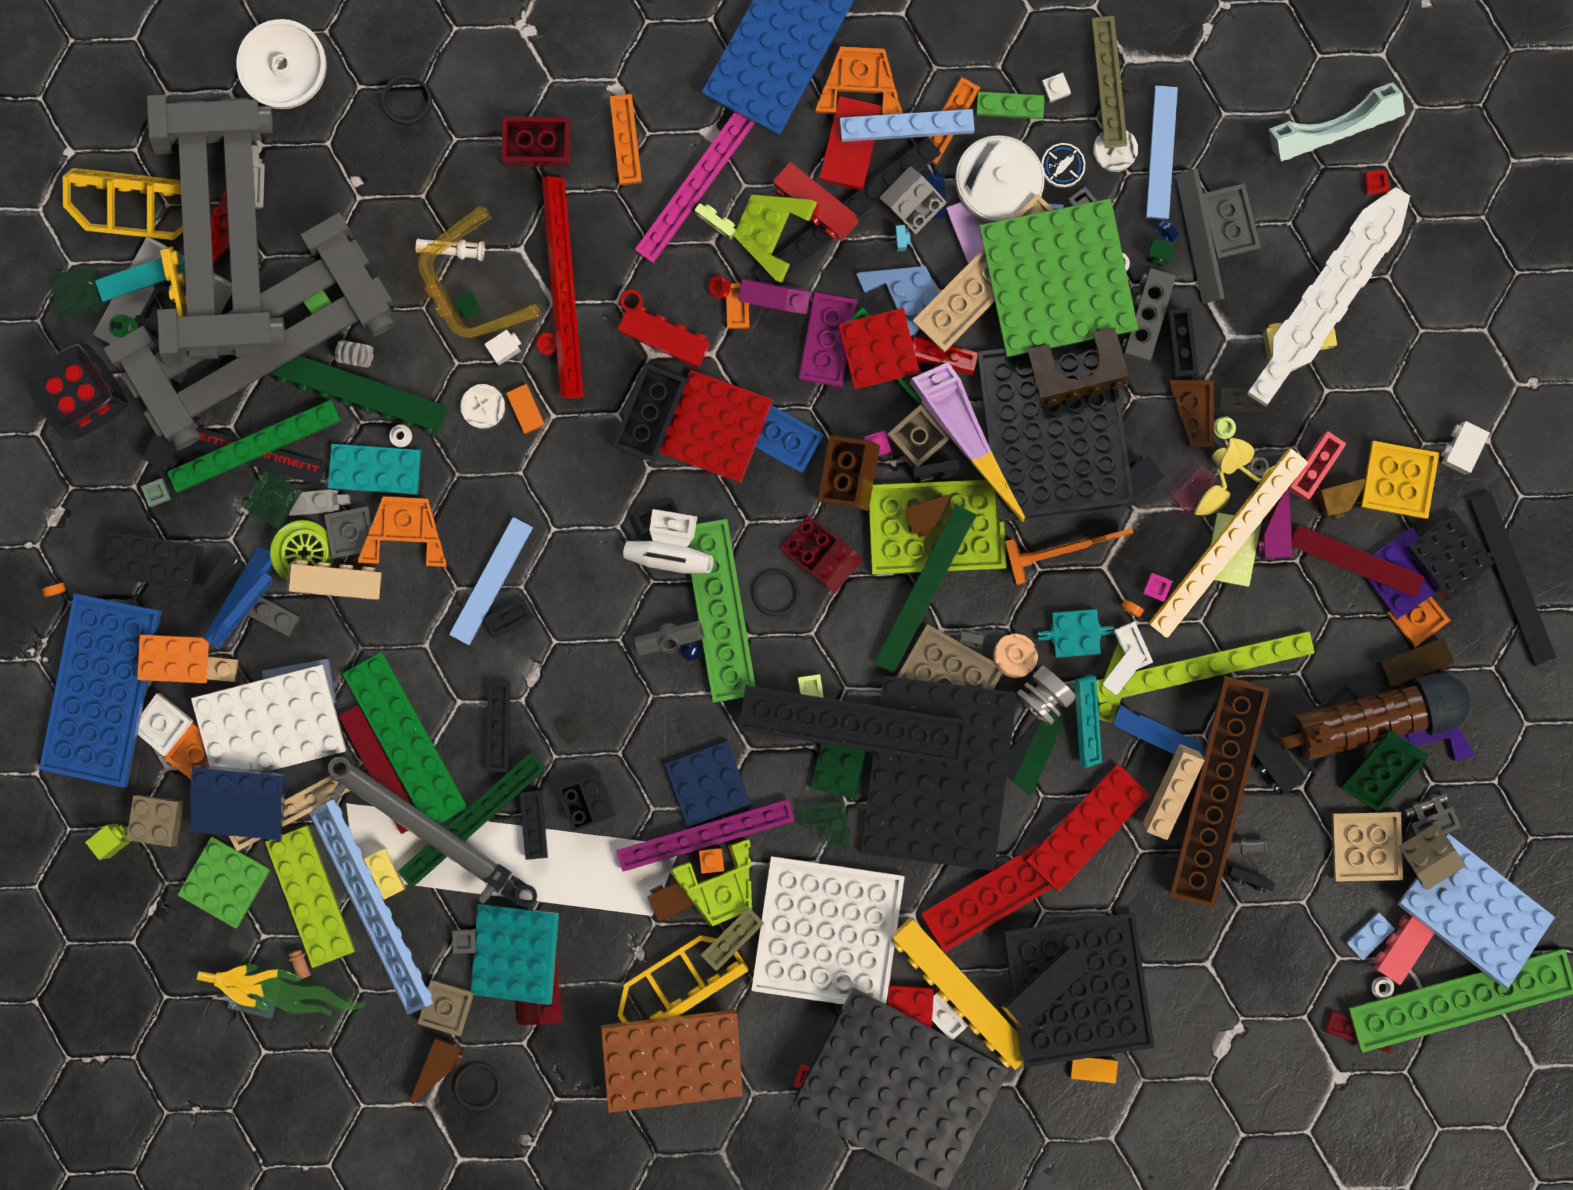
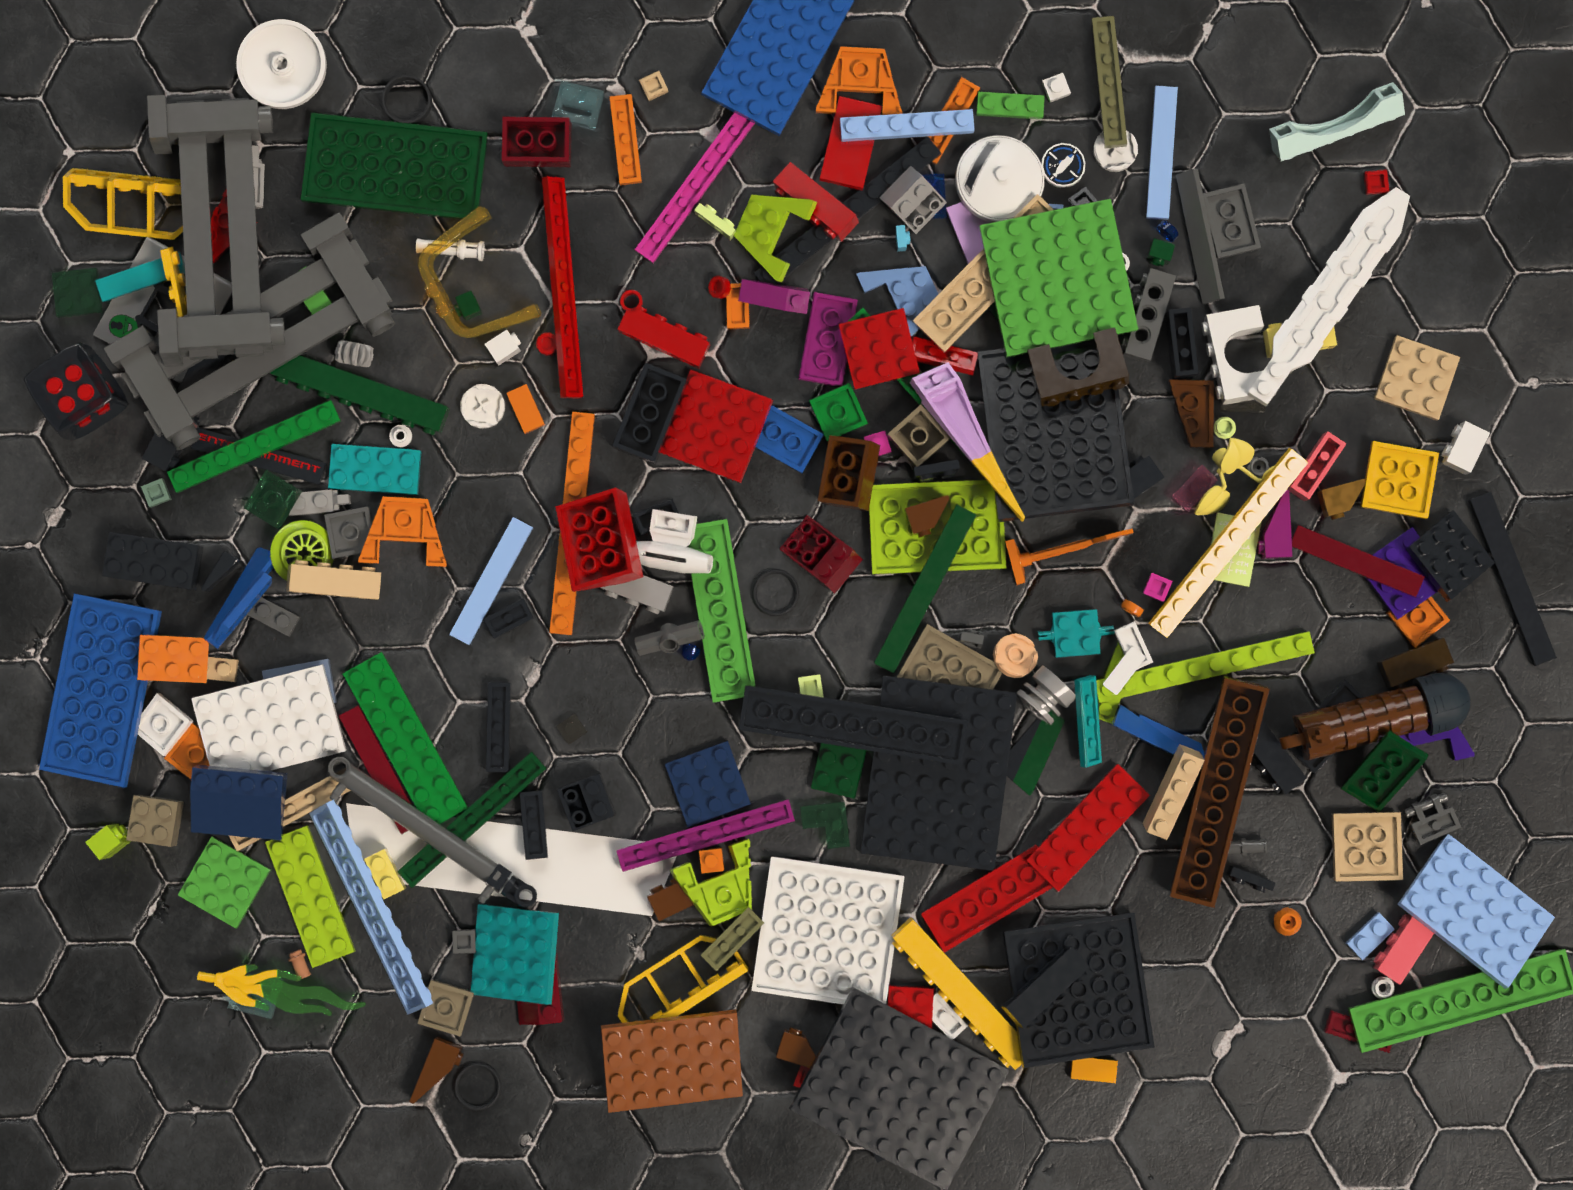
orange tile [41,583,66,598] -> none
dark tan brick [1399,822,1466,890] -> none
none -> dark green plate [301,113,488,221]
none -> orange plate [549,412,595,635]
none -> clear light blue plate [552,81,605,130]
none -> red slope [555,487,643,592]
none -> light grey brick [601,575,674,614]
none -> tan tile [639,71,669,101]
none -> reddish brown slope [776,1027,816,1068]
none -> green plate [809,383,868,442]
none -> white arch [1201,305,1277,405]
none -> orange plate [1274,907,1302,936]
none -> tan plate [1374,335,1460,421]

